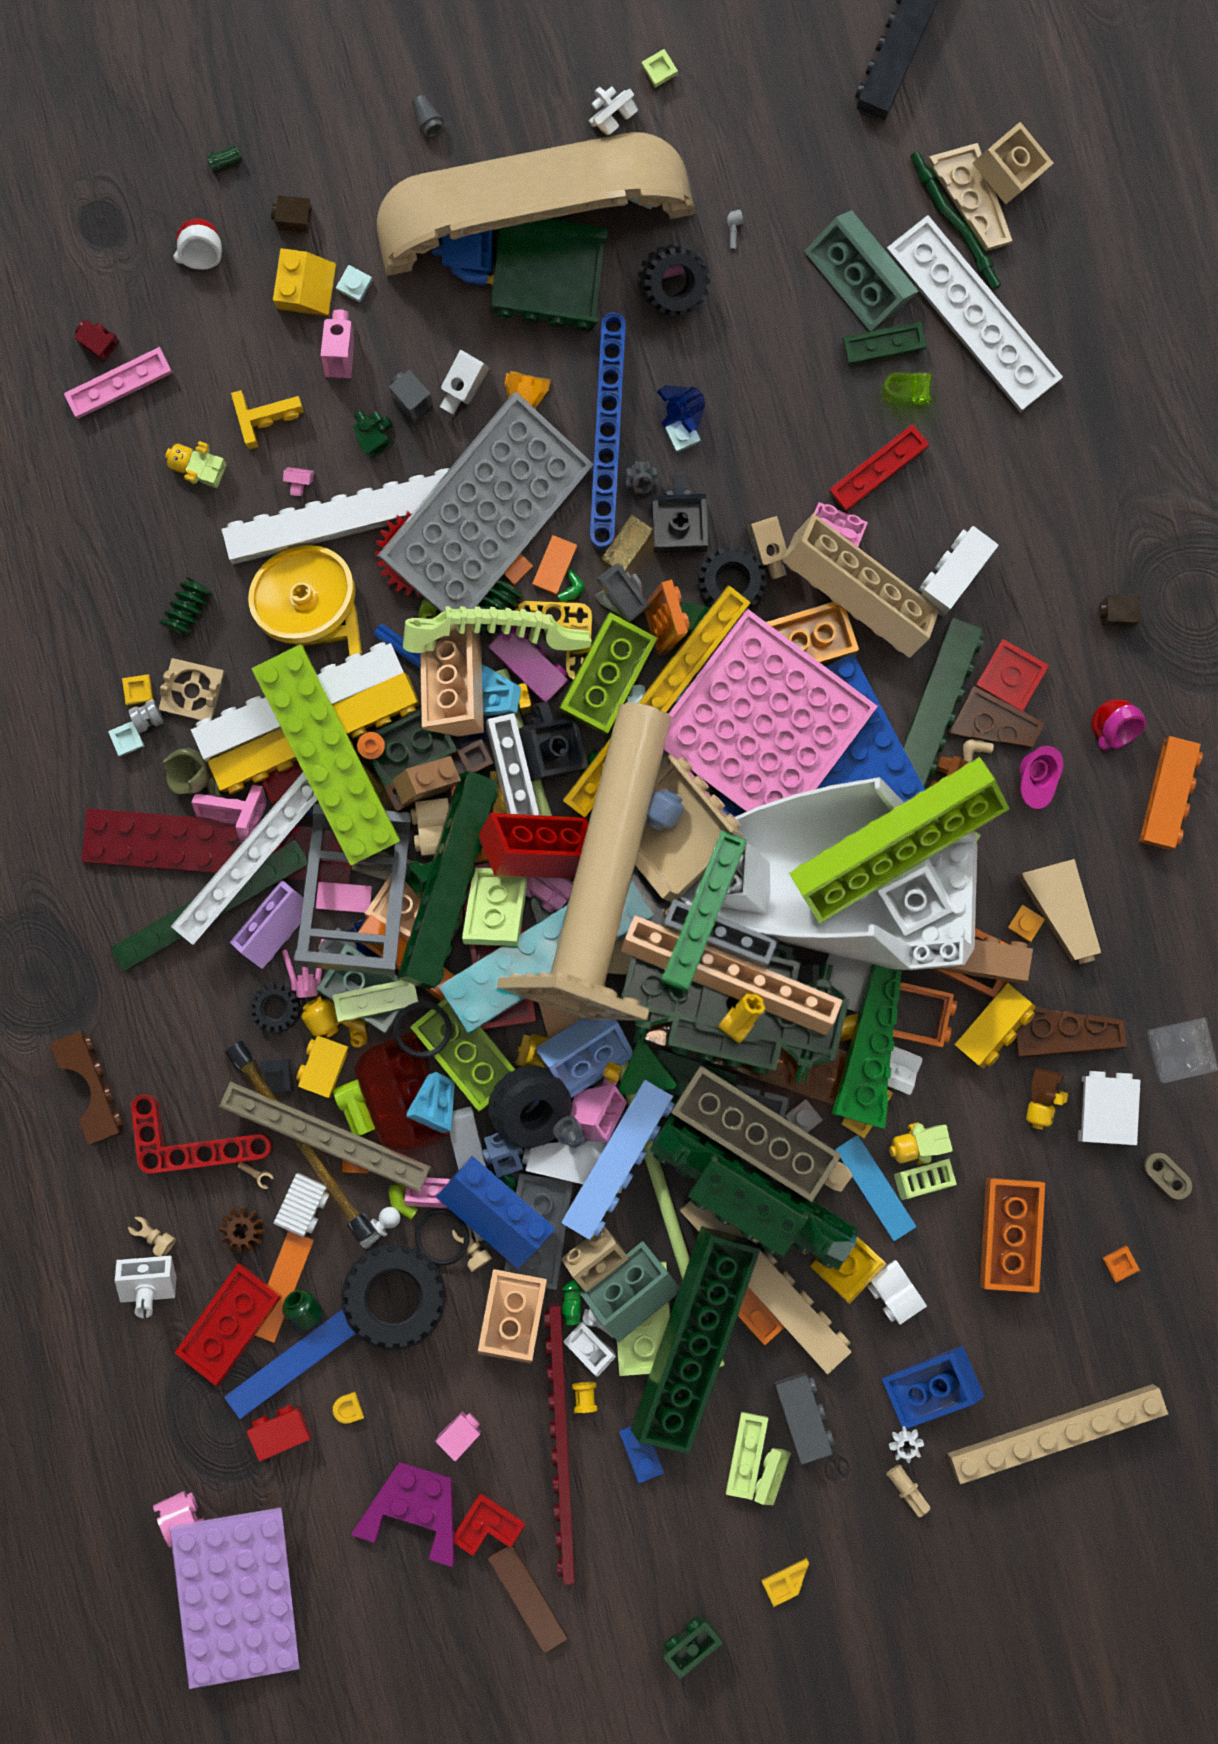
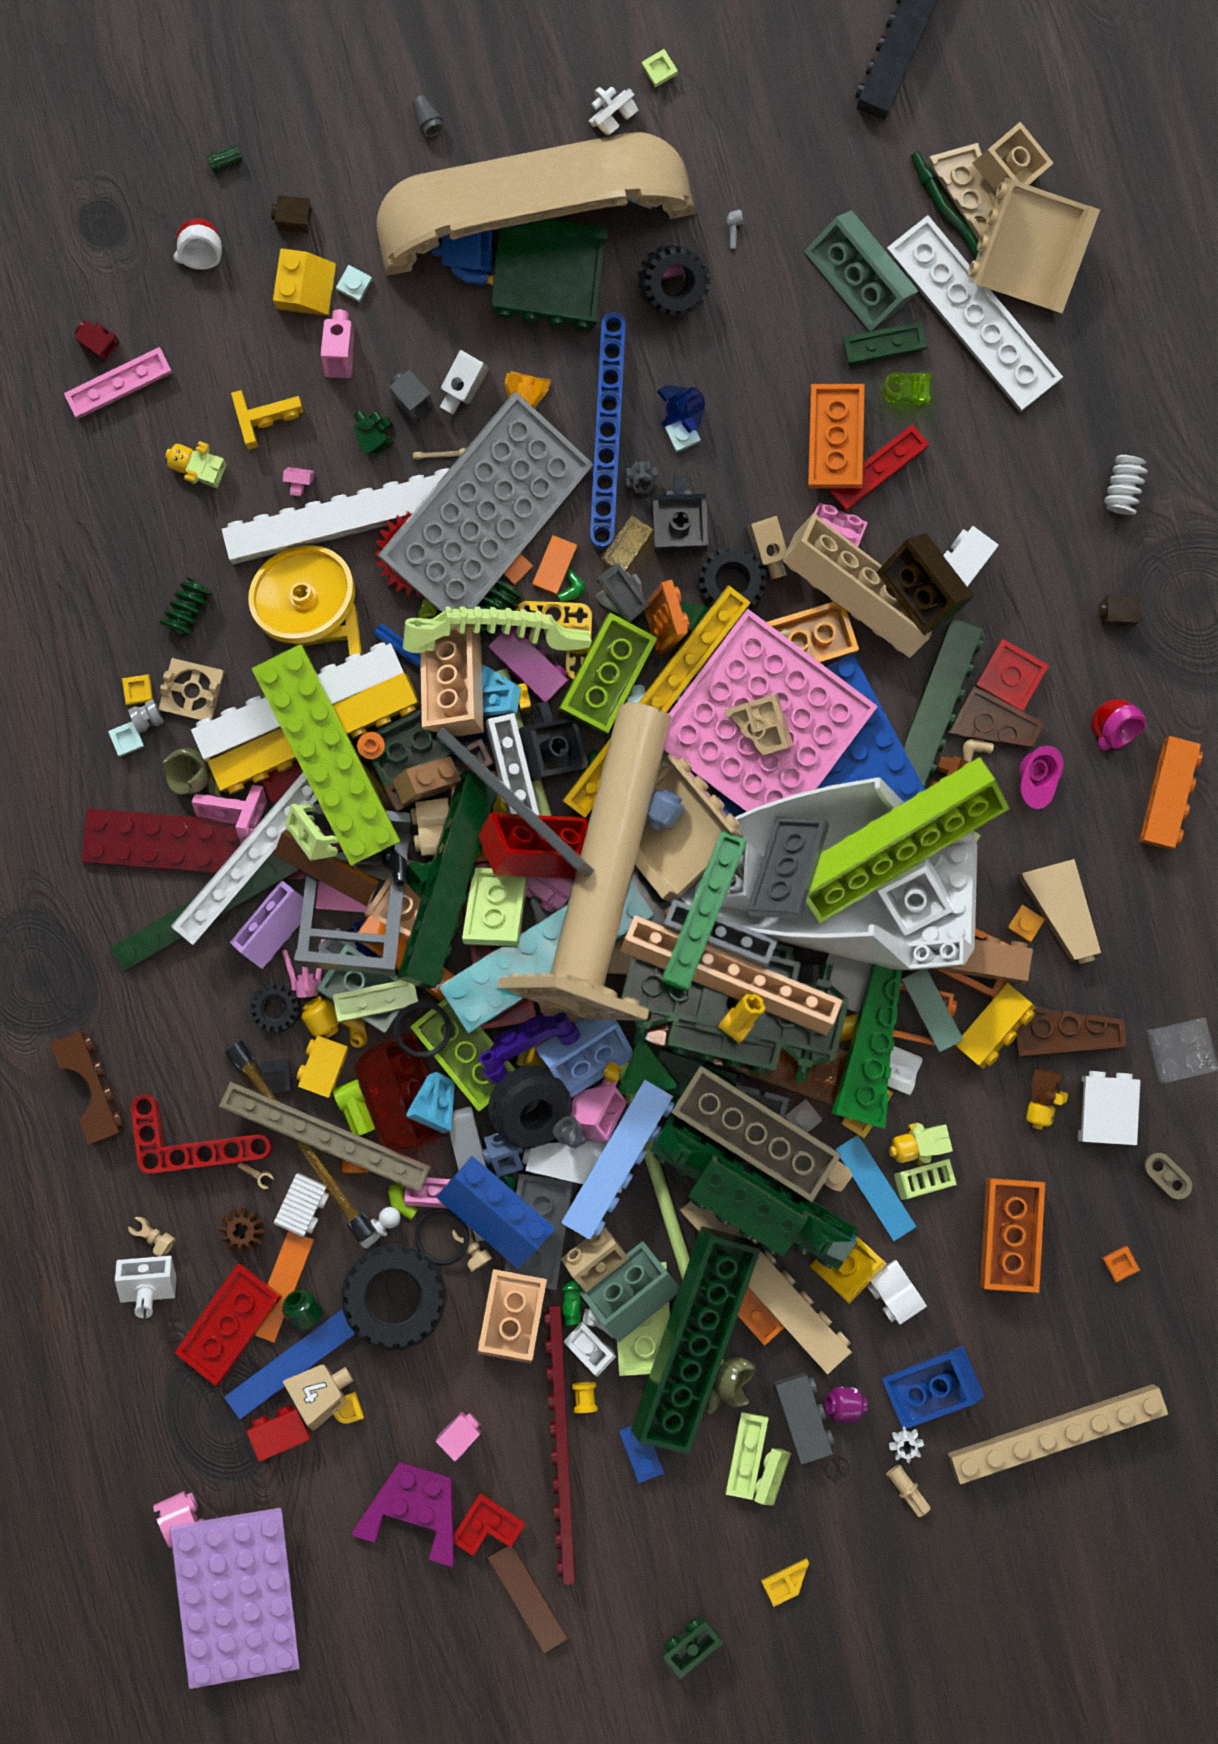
none -> reddish brown tile [274,830,379,907]
none -> tan torso [283,1364,354,1431]
none -> yellowish green hinge [285,804,339,860]
none -> black arm [378,849,407,886]
none -> tan hinge [413,448,466,459]
none -> dark grey tile [437,727,594,877]
none -> dark purple plate [479,1012,580,1083]
none -> olive hair [707,1357,756,1414]
none -> tan slope [724,693,793,755]
none -> dark grey tile [747,817,829,920]
none -> orange plate [808,384,865,488]
none -> magenta head [825,1387,867,1423]
none -> dark brown slope [876,533,974,635]
none -> sand green tile [901,969,964,1052]
none -> tan panel [968,177,1100,313]
none -> white piece [1104,455,1148,515]

